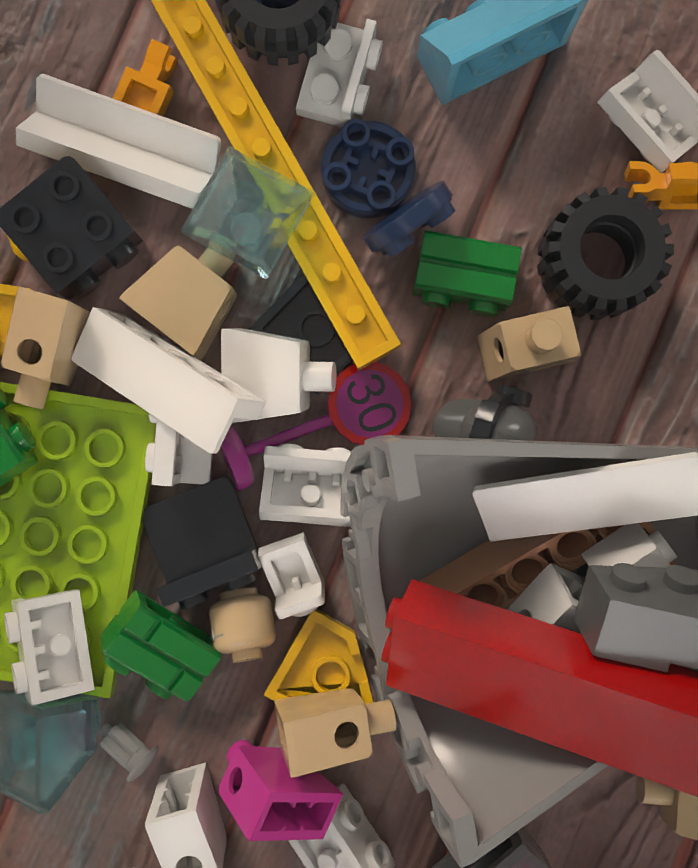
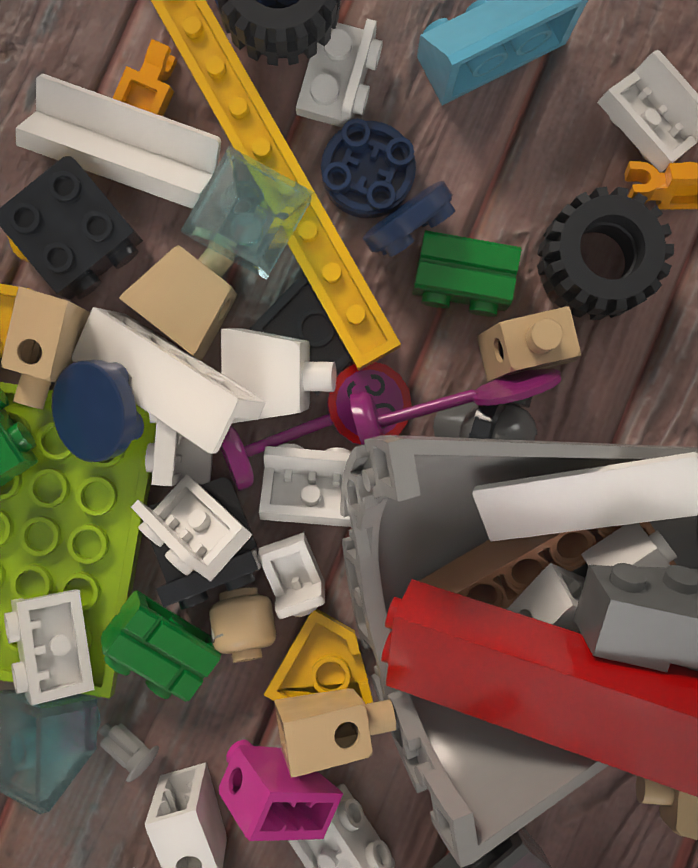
none -> dark blue tile [52,360,144,462]
none -> white bracket [131,474,253,581]
none -> magenta piece [350,368,562,445]

